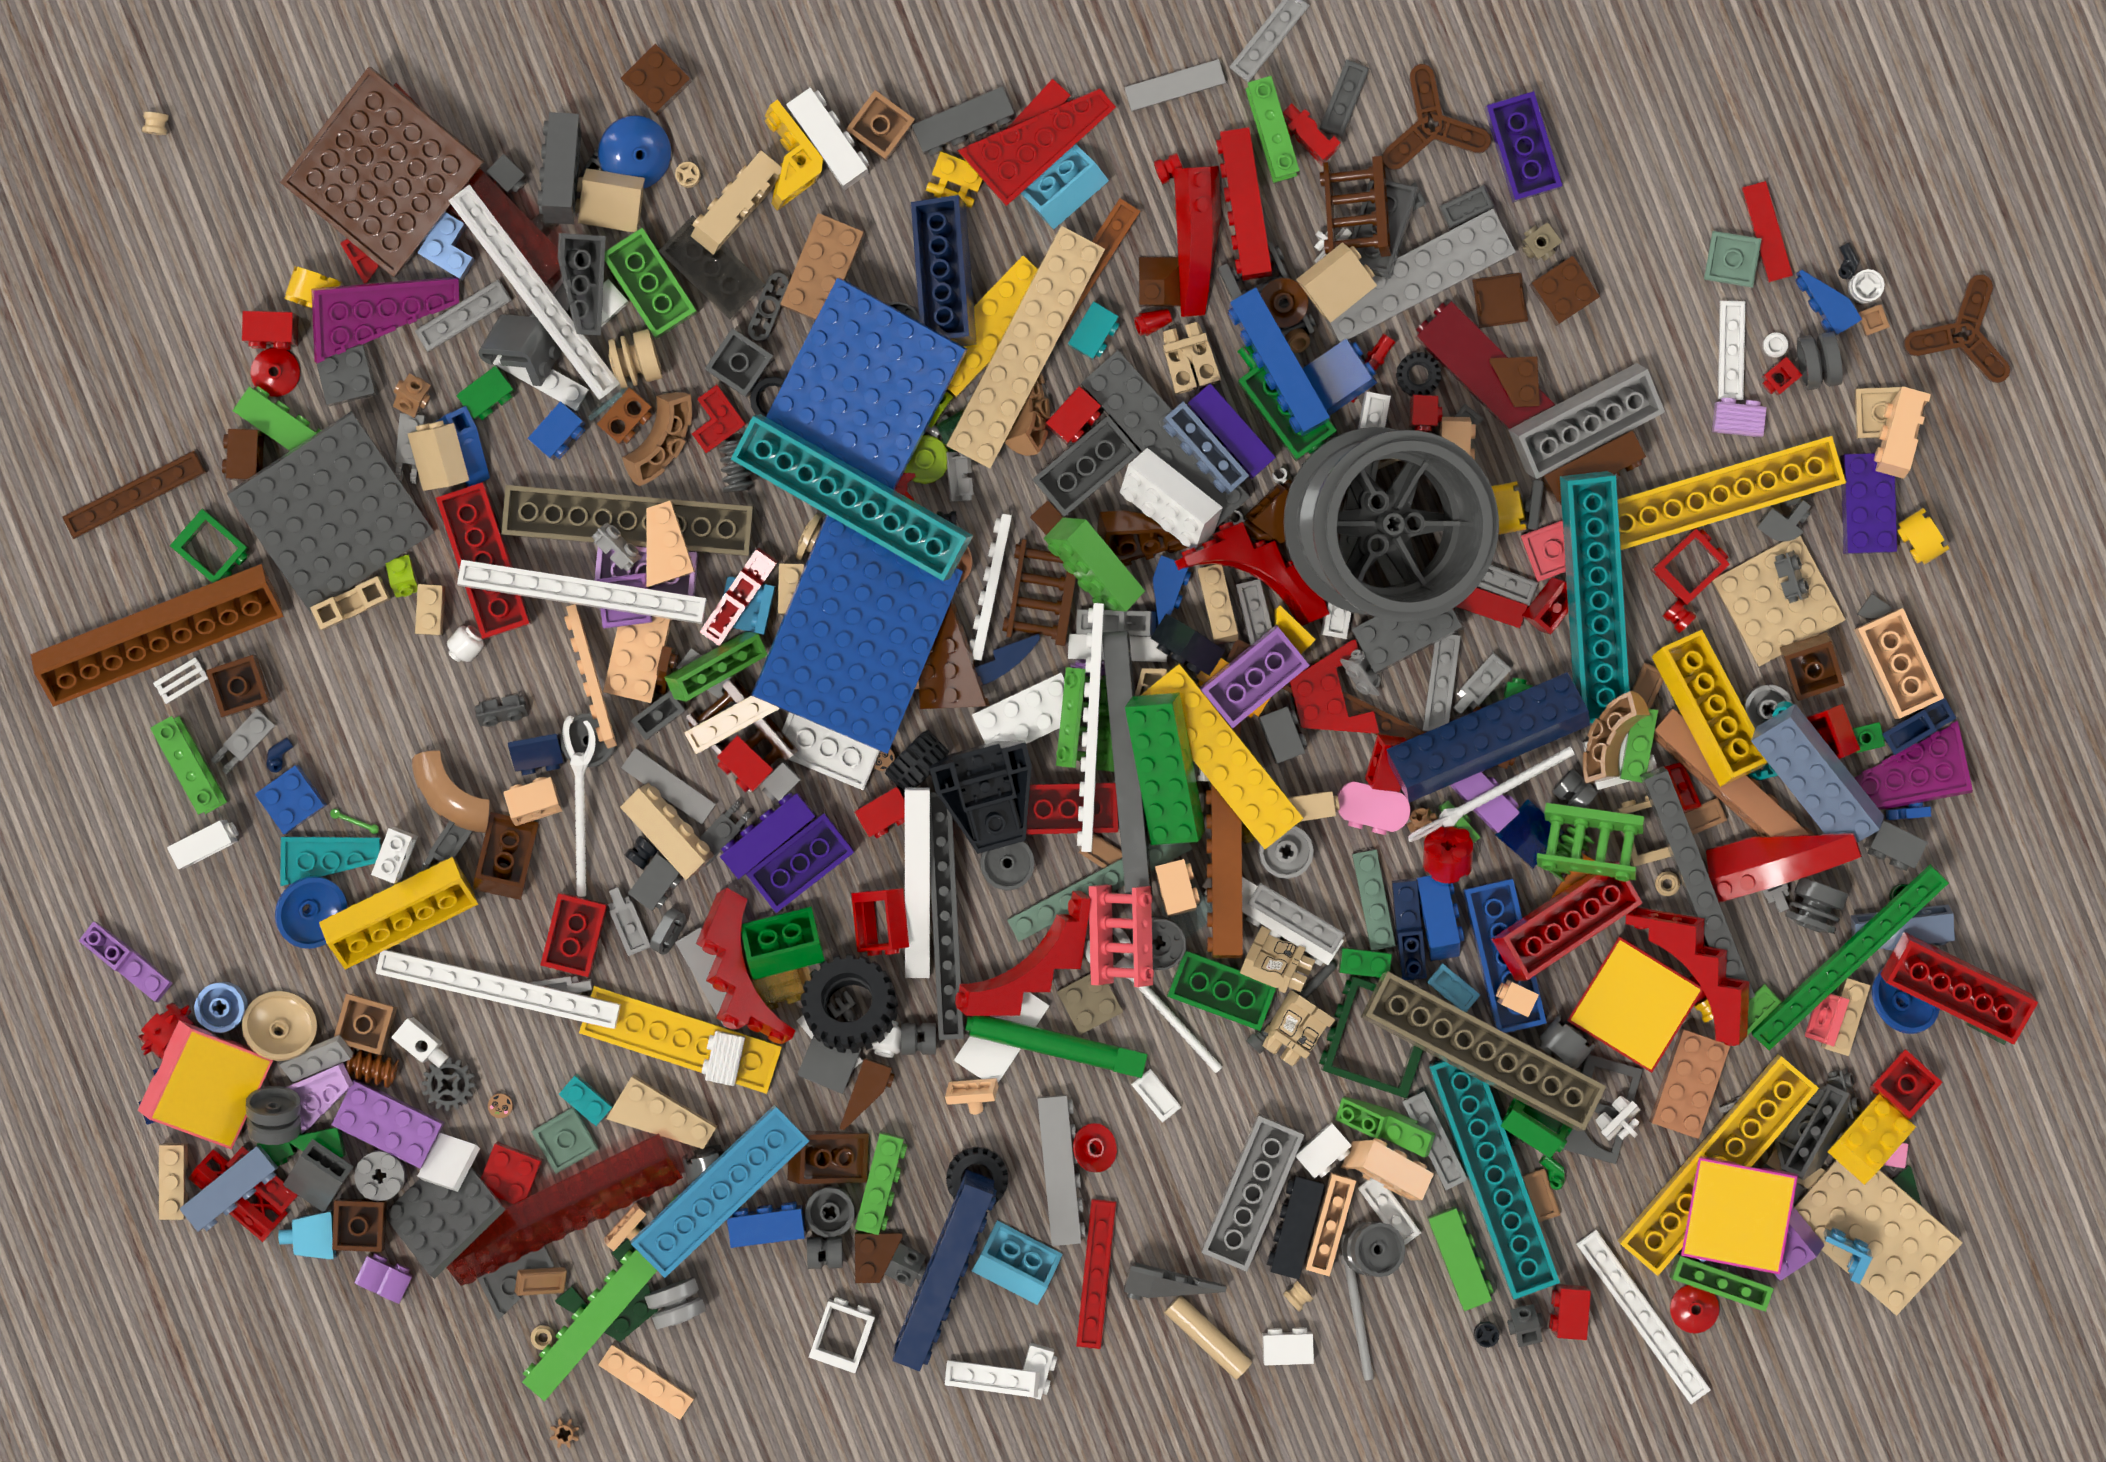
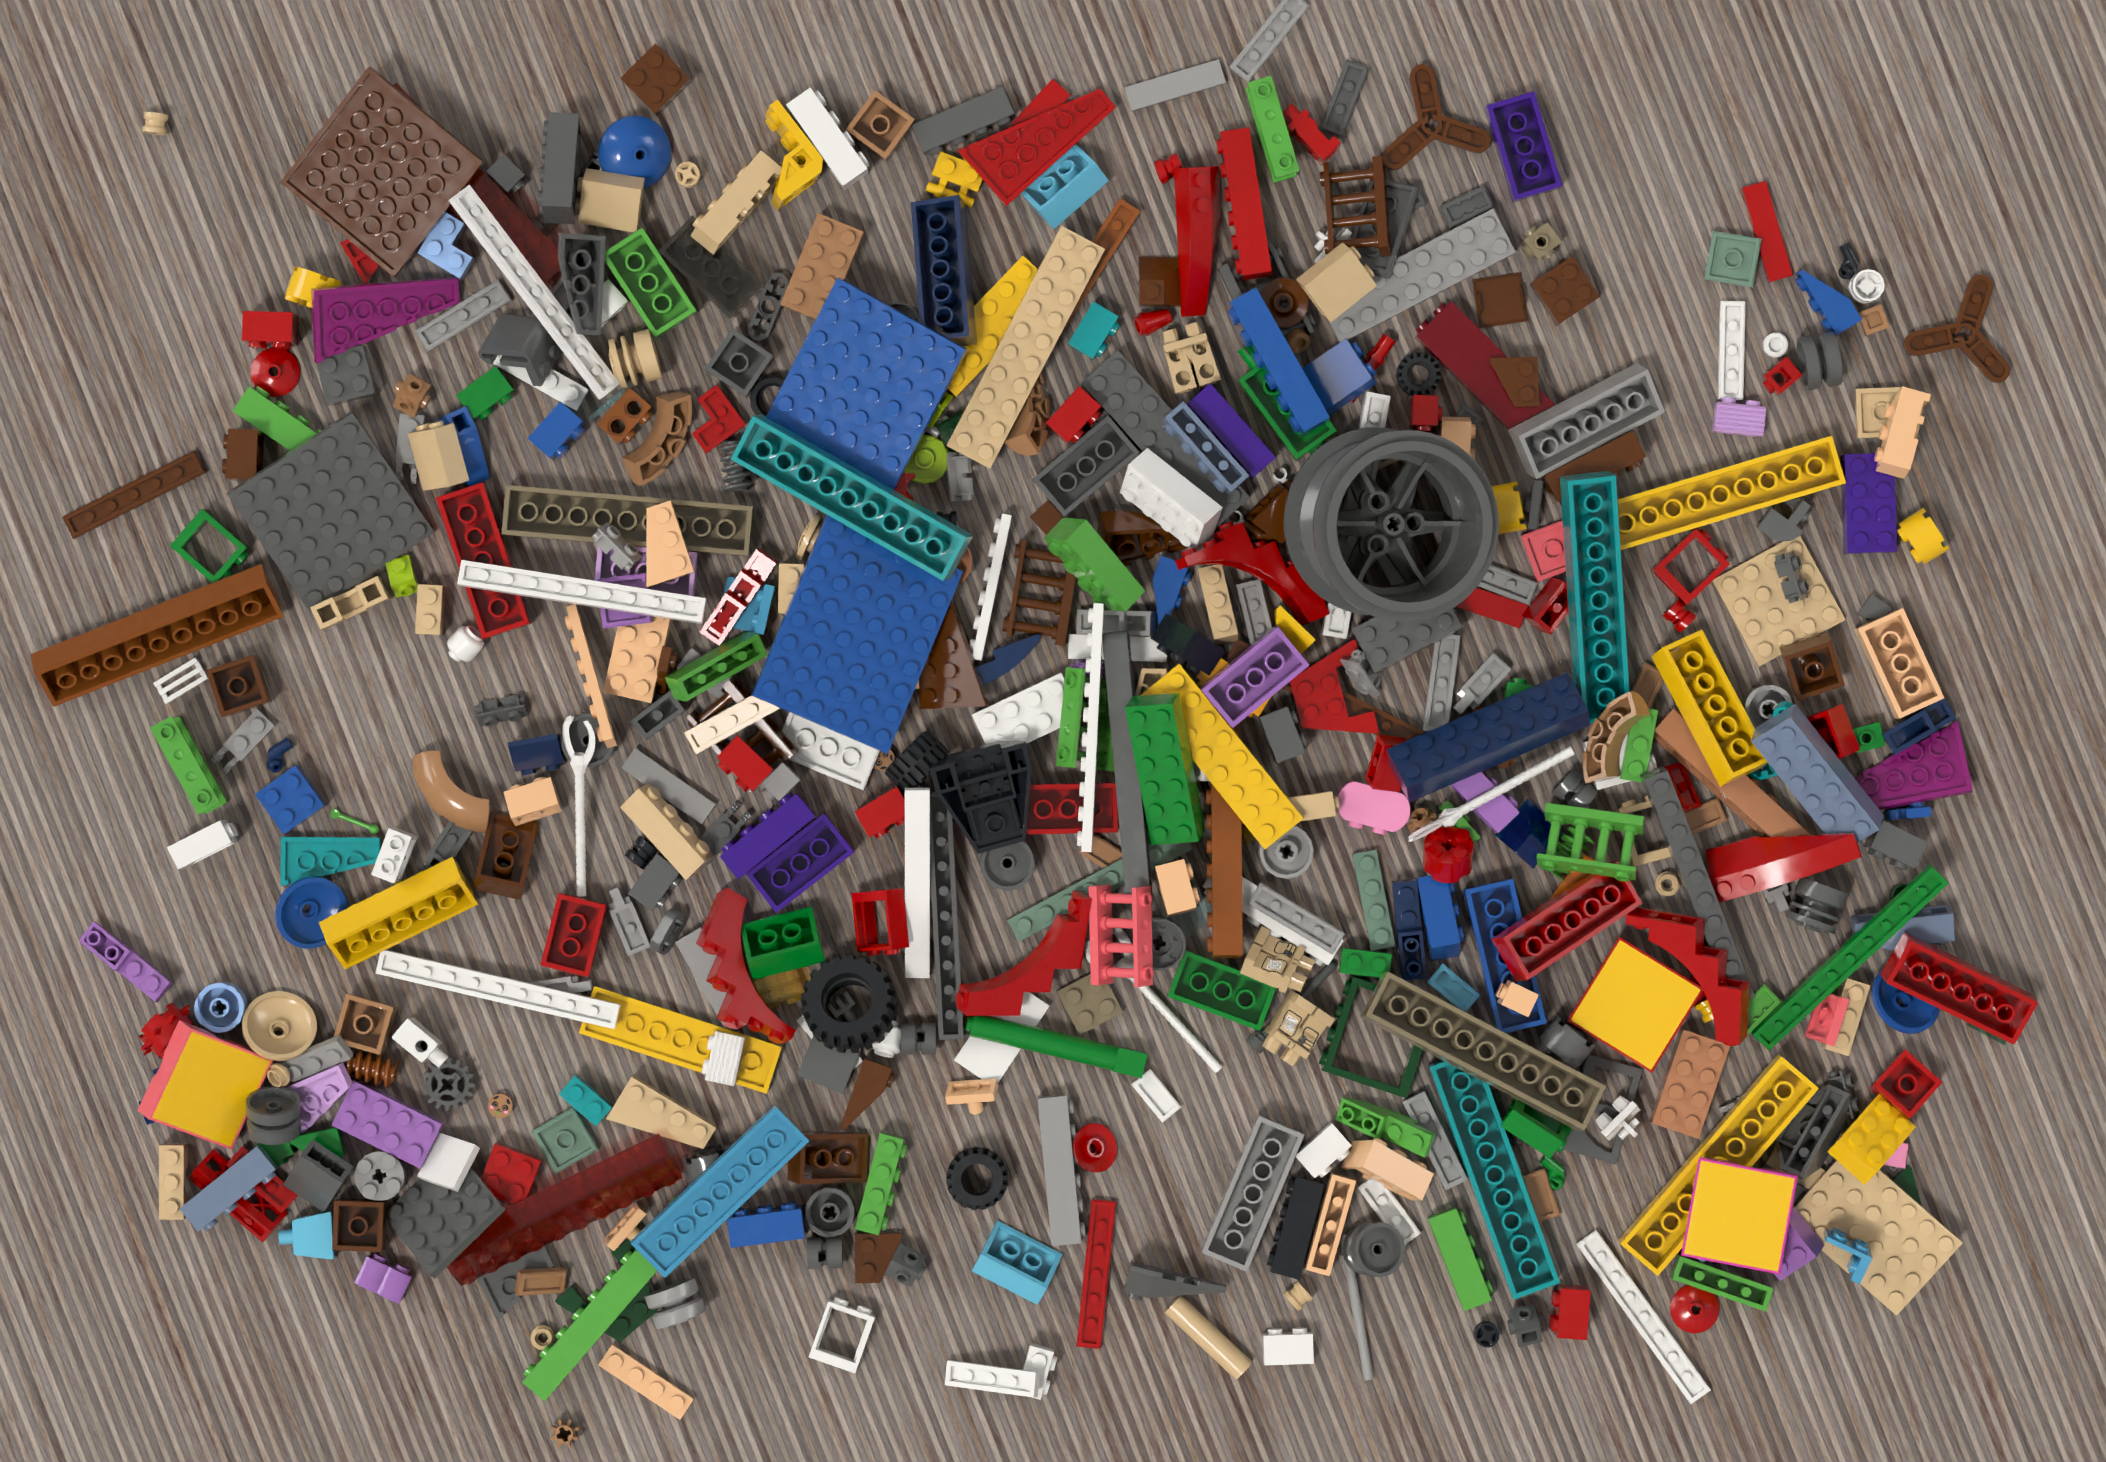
dark blue brick [892,1170,997,1372] -> none
none -> tan plate [267,1063,290,1087]

